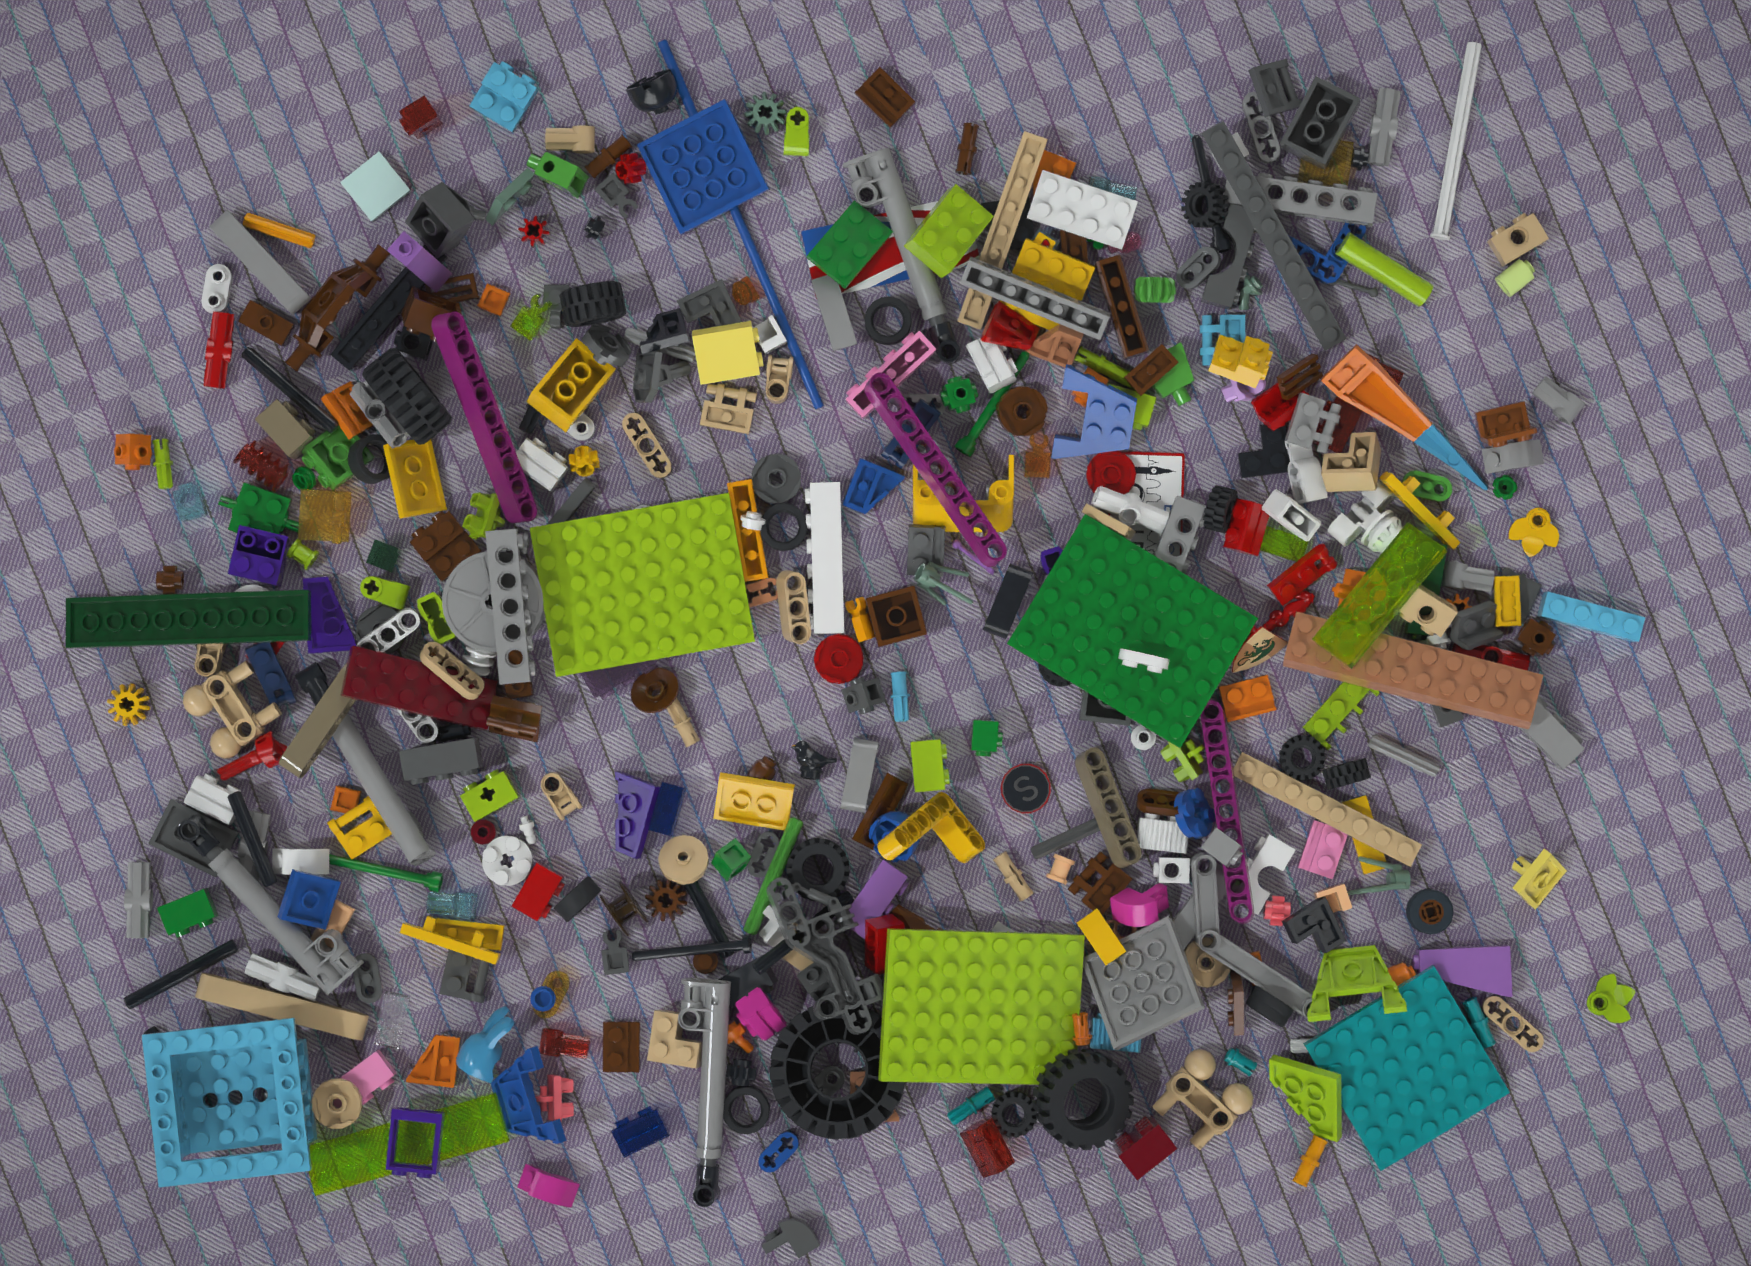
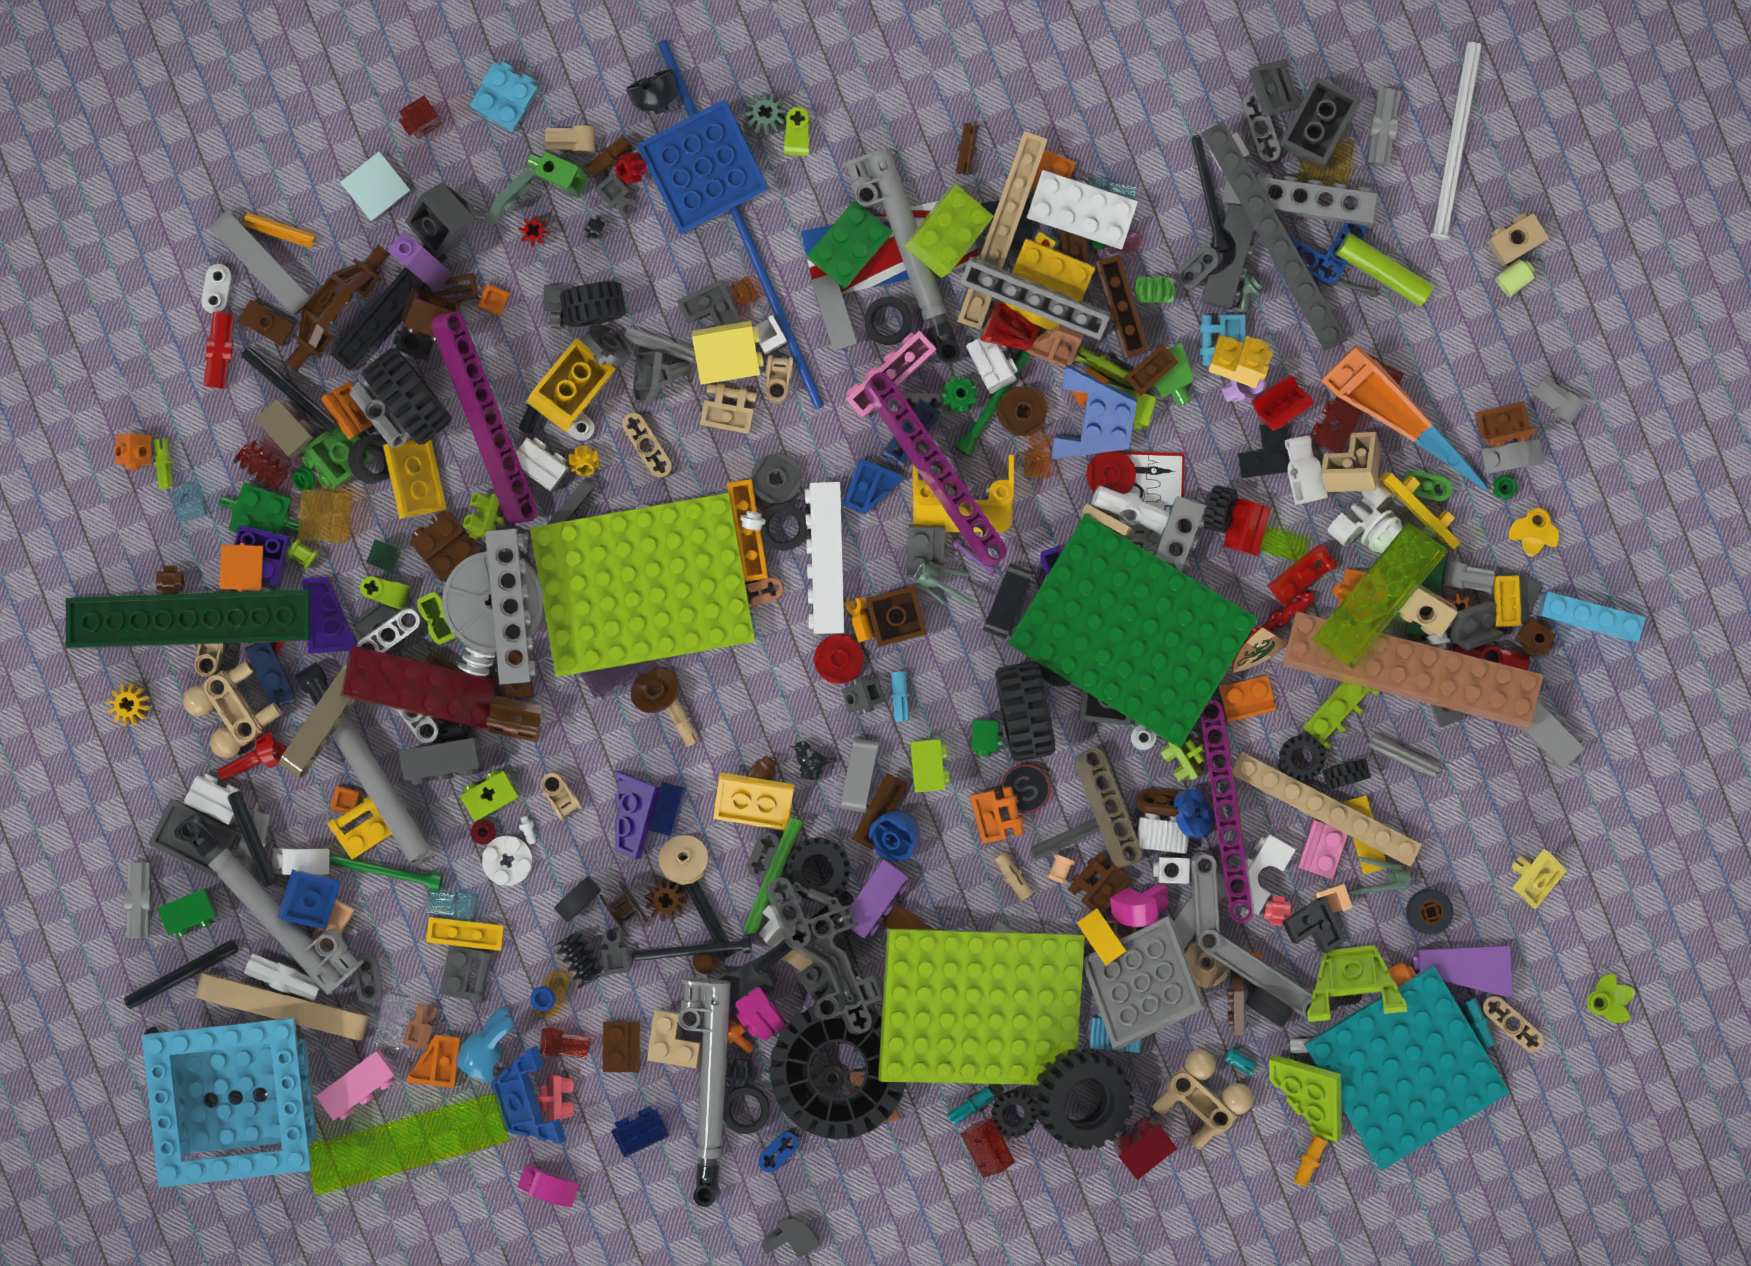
tan plate [312,1078,363,1129] -> none
dark purple window [385,1107,445,1178] -> none
yellow hinge [399,916,501,965] -> none
tan beam [420,642,484,700] -> none
clear neon green plate [510,294,552,341] -> none
red brick [511,862,565,921] -> none
black wing [640,308,689,354] -> none
green brick [711,838,751,882] -> none
tan beam [776,570,811,644] -> none
reddish brown plate [854,67,915,128] -> none
red brick [865,914,905,975] -> none
yellow beam [877,792,985,863] -> none
orange pin [1072,1012,1092,1046] -> none
white plate [1118,649,1170,674] -> none
black tyre [1181,182,1229,228] -> none
light grey brick [1201,828,1243,867] -> none
white brick [1262,489,1321,542] -> none
reddish brown tile [1276,353,1323,400] -> none
light grey plate [1285,393,1341,454] -> none
black plate [1351,146,1369,171] -> none
none -> orange piece [219,543,264,592]
none -> nougat plate [403,1003,437,1050]
none -> black piece [553,932,603,989]
none -> orange plate [970,785,1024,844]
none -> black tyre [995,661,1056,762]

